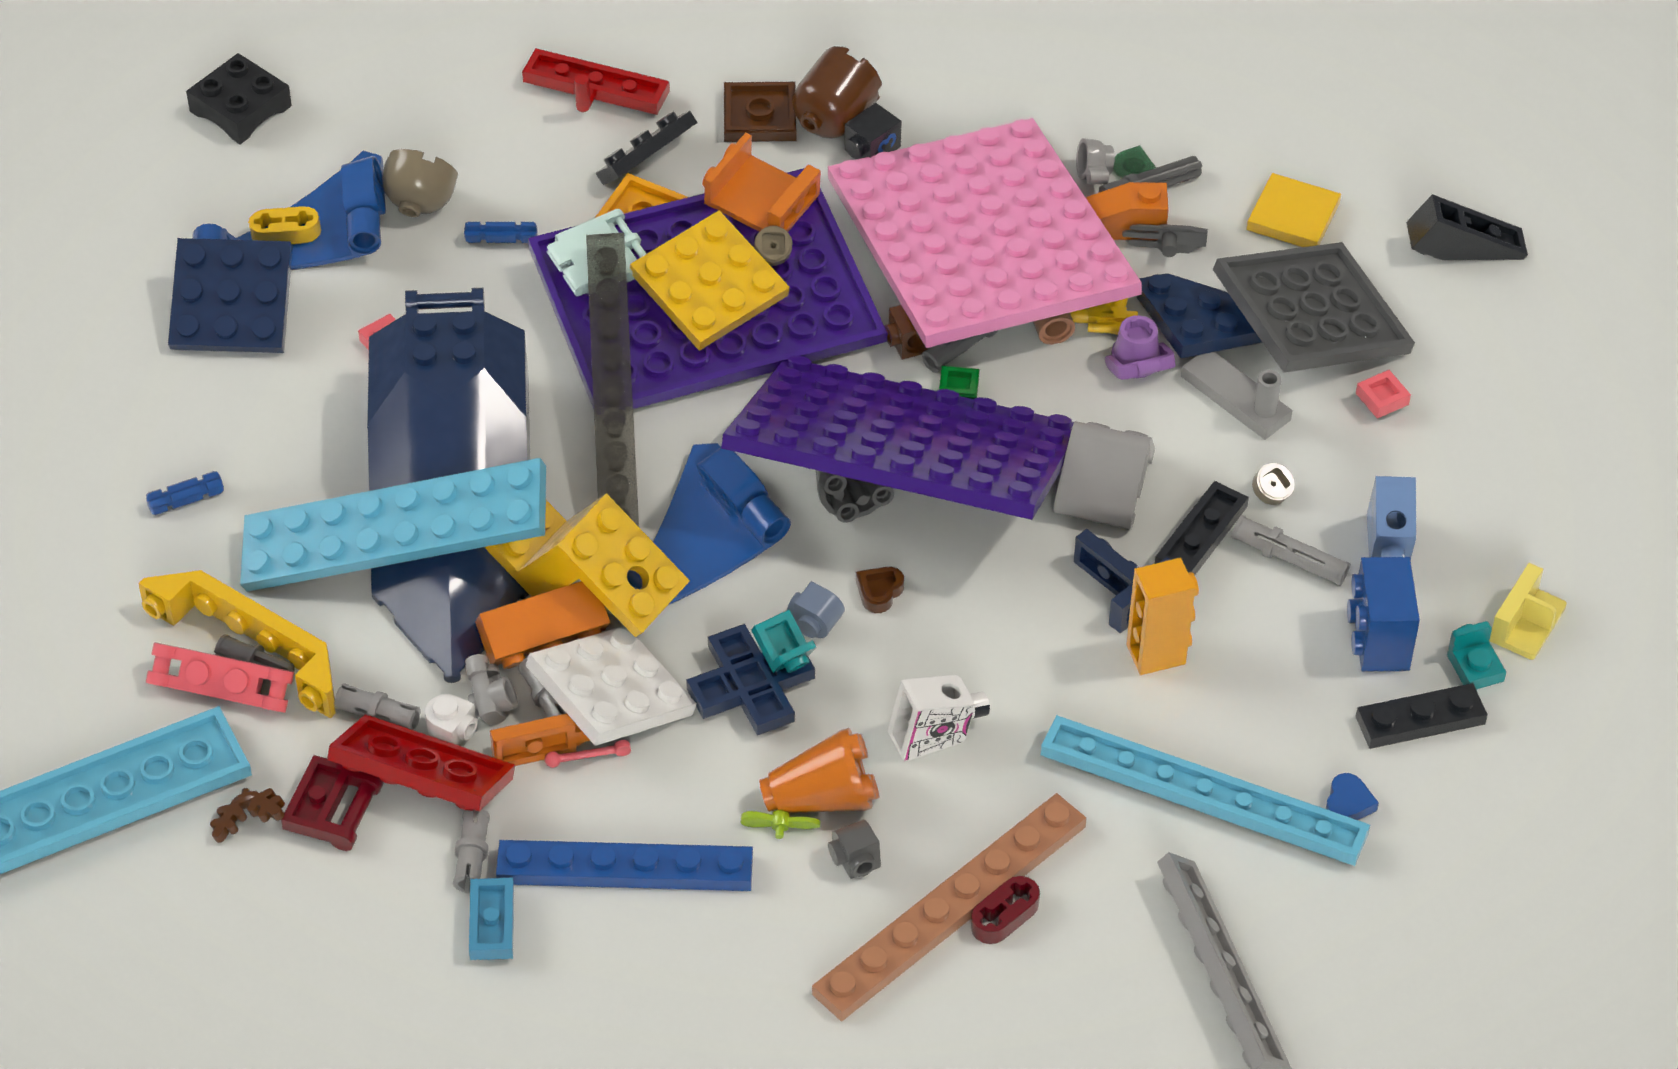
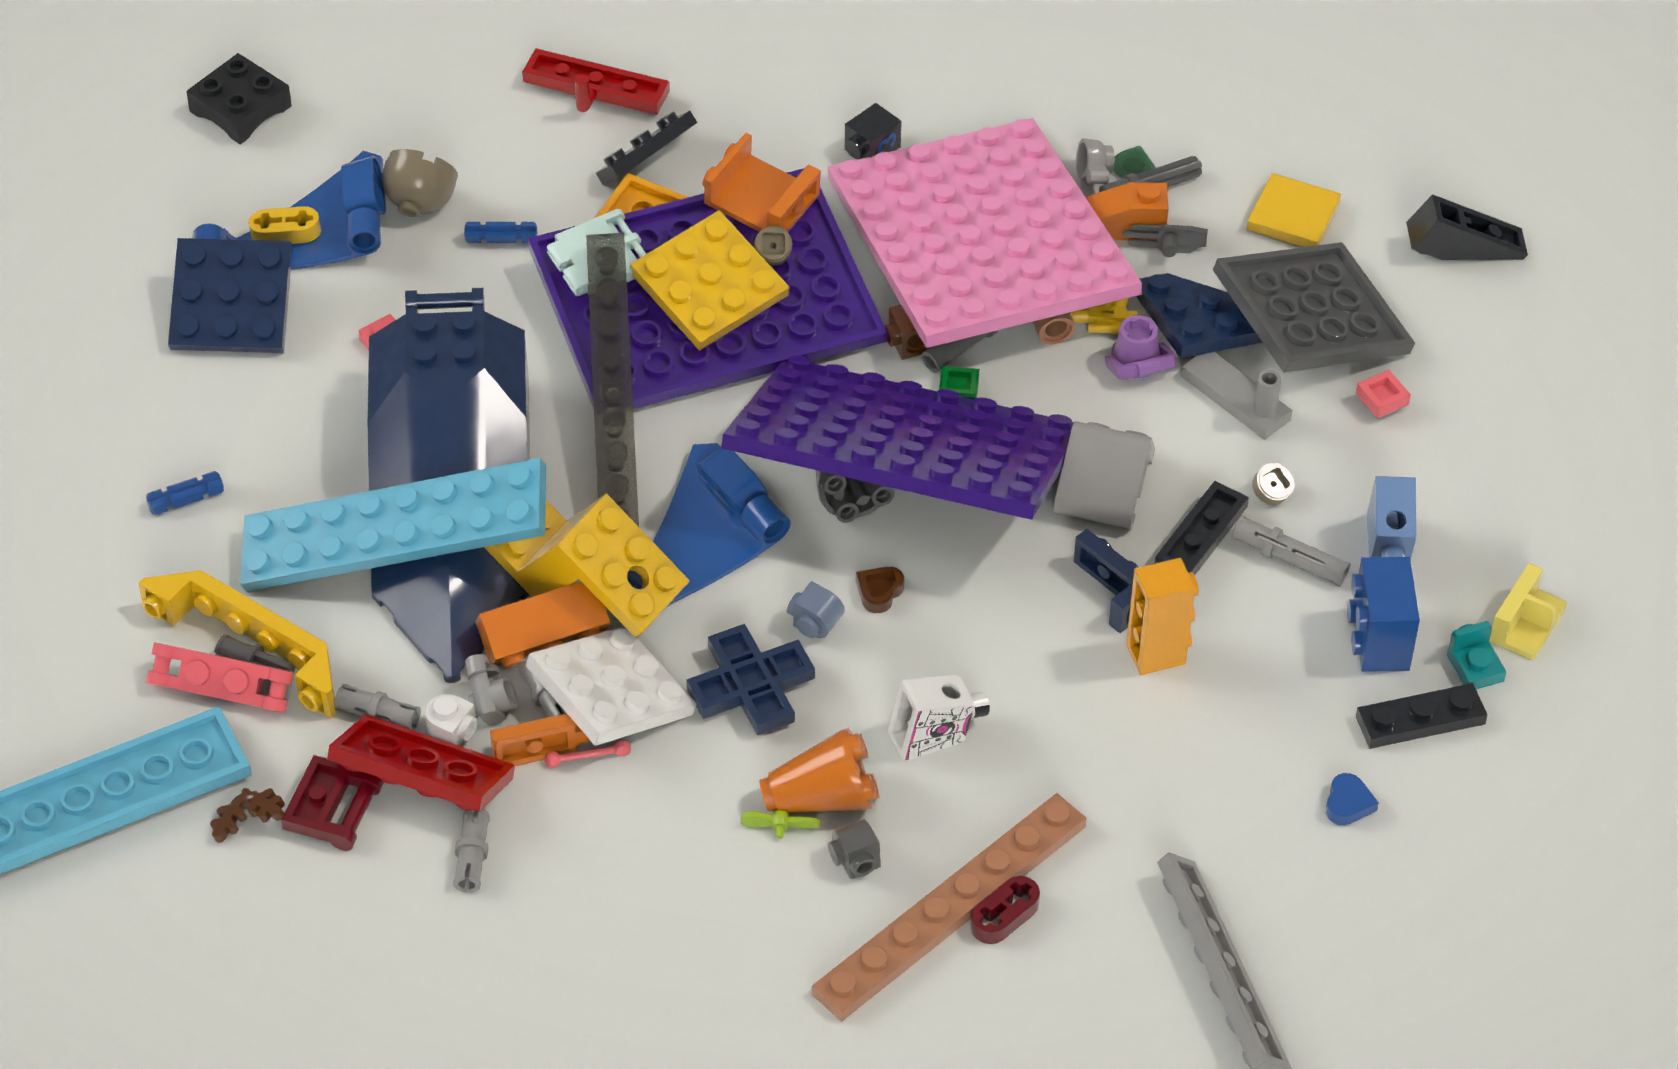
dark azure plate [469,878,514,960] -> none
blue plate [496,840,753,891] -> none
reddish brown tile [724,81,797,142] -> none
teal bracket [751,609,817,673] -> none
reddish brown cylinder [792,46,882,139] -> none
medium azure plate [1041,715,1370,866] -> none

